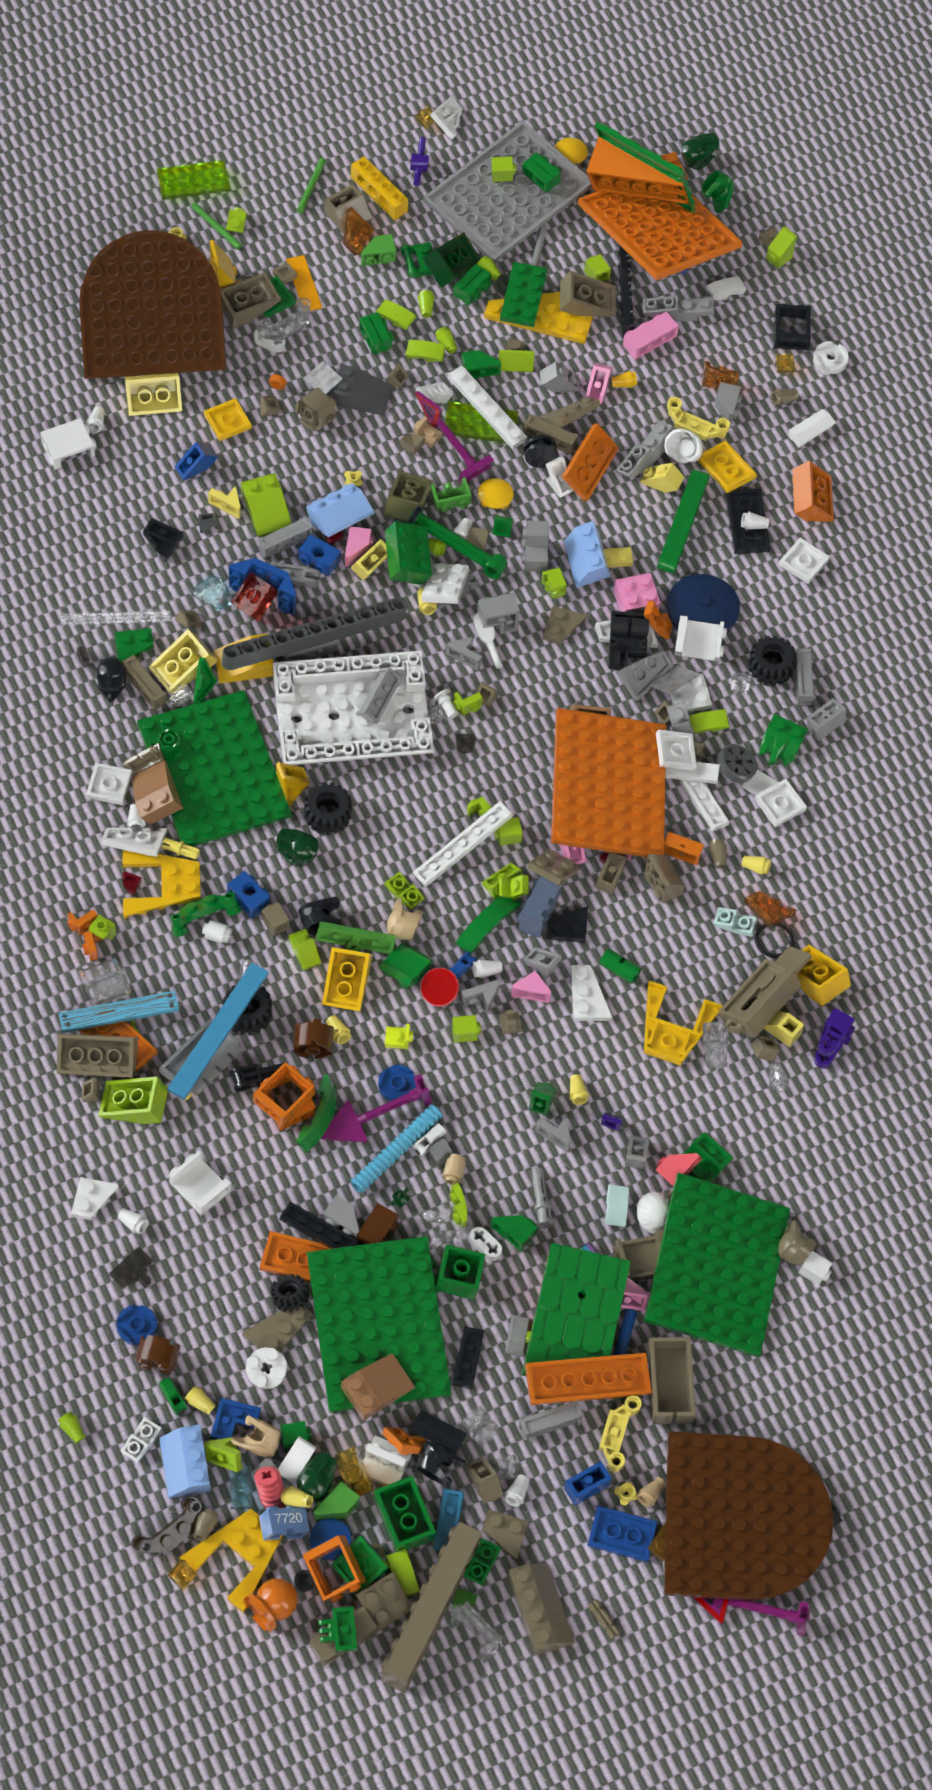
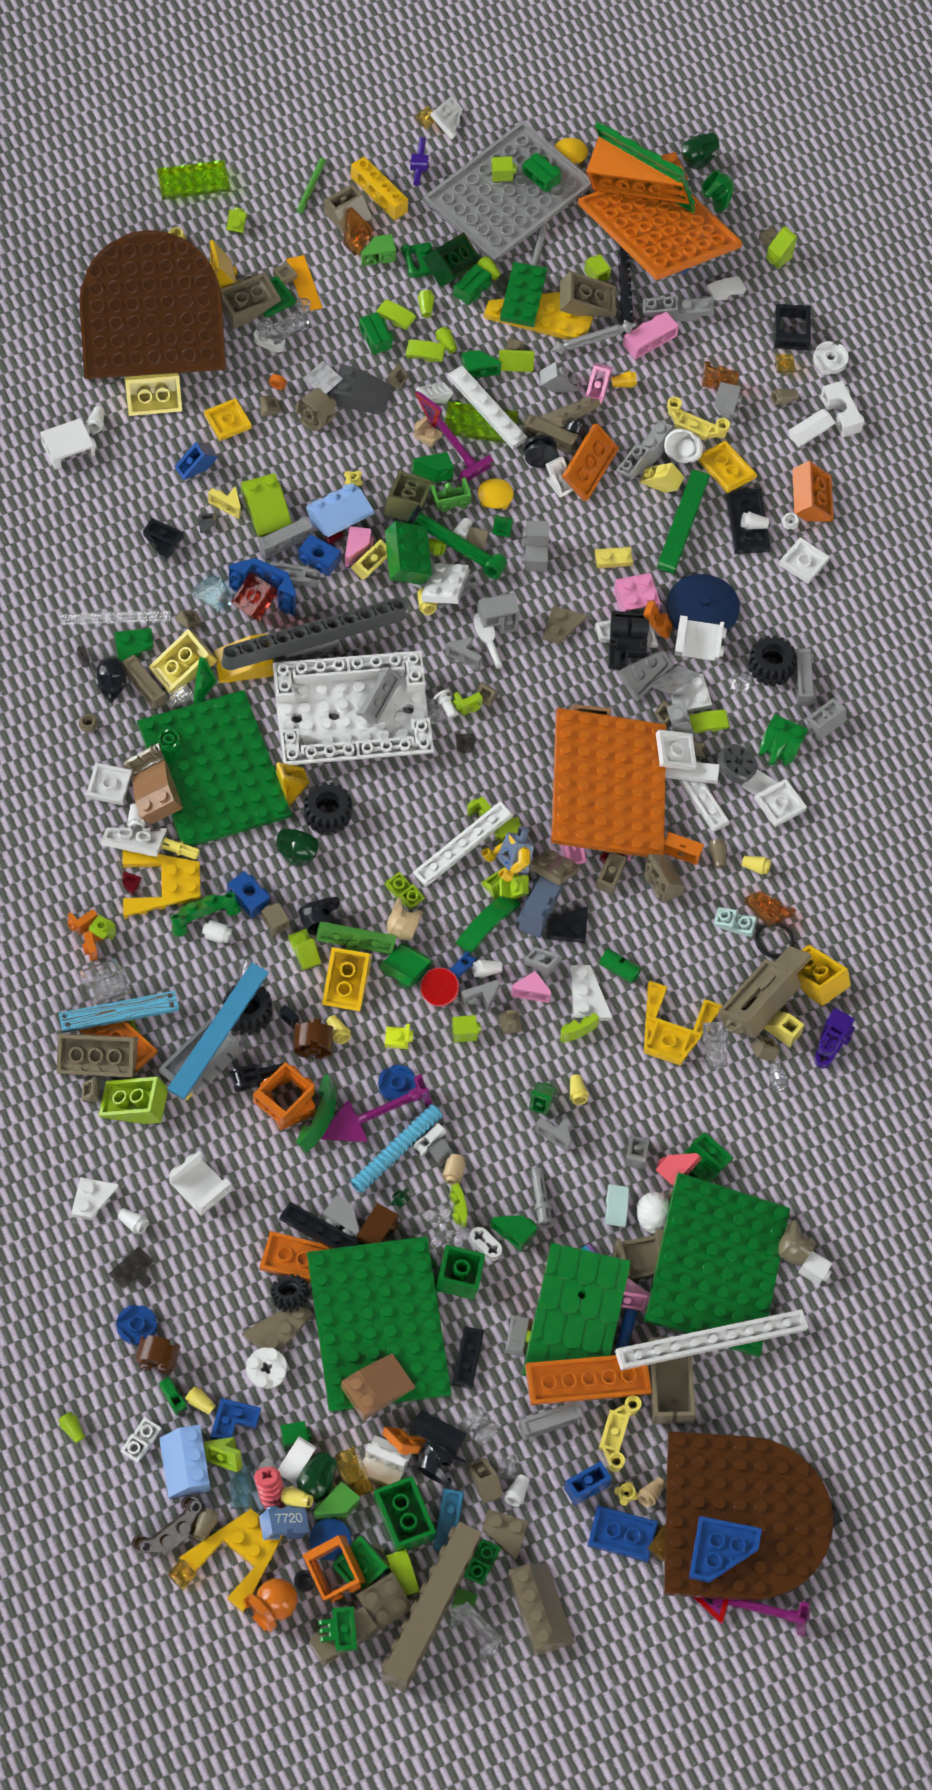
bright green bar [191,202,242,250] -> none
tan helmet [231,1415,281,1457] -> none
dark tan slope [400,433,425,455] -> none
lime brick [541,567,567,598] -> none
light blue slope [564,521,611,588] -> none
dark tan axle [589,1599,620,1639] -> none
dark purple slope [601,1112,623,1131] -> none
none -> dark tan plate [79,714,98,732]
none -> black tile [280,1005,299,1029]
none -> green slope [412,452,454,483]
none -> torso [481,826,534,882]
none -> light grey wheel [551,320,636,355]
none -> lime slope [560,1013,599,1042]
none -> black plate [565,420,589,437]
none -> white plate [615,1309,808,1371]
none -> blue plate [689,1516,762,1583]
none -> white plate [782,513,799,530]
none -> white arch [821,381,864,438]

